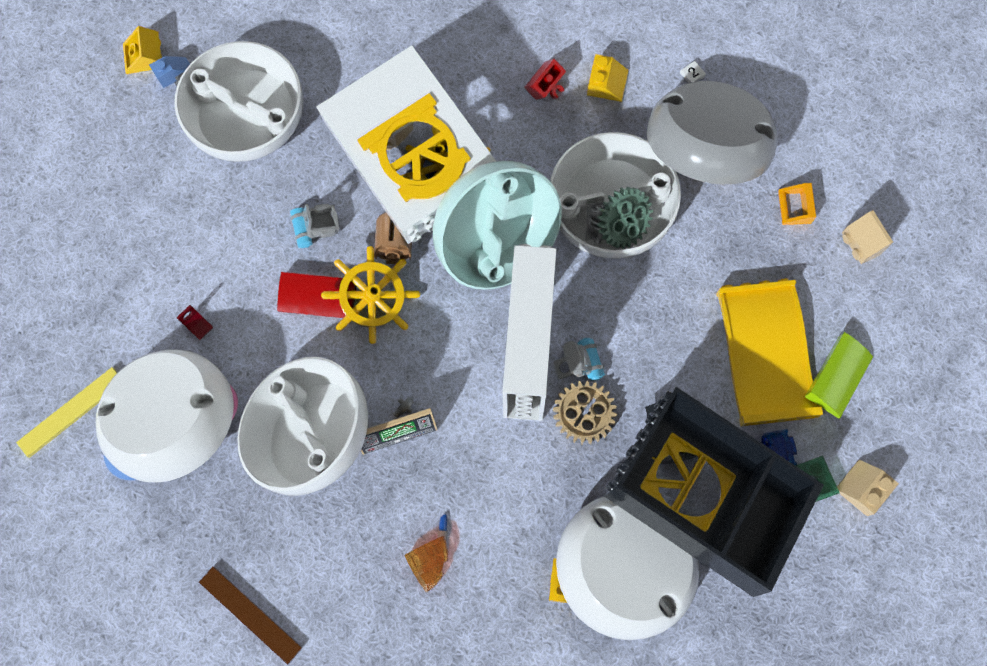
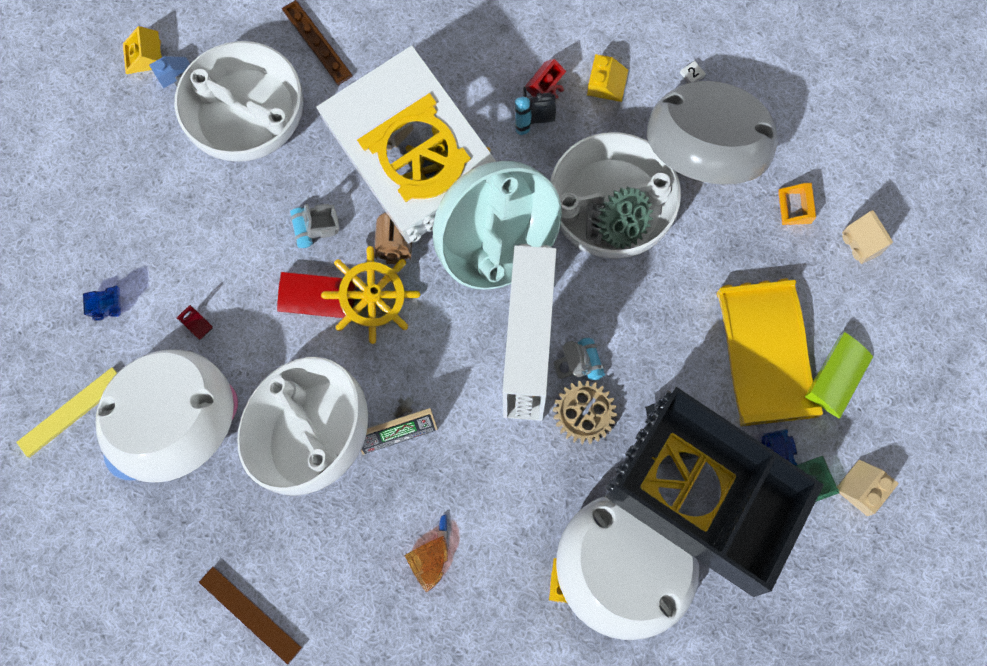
none -> clear blue cylinder [83,286,121,321]
none -> reddish brown tile [281,0,353,86]
none -> black piece [514,87,556,135]

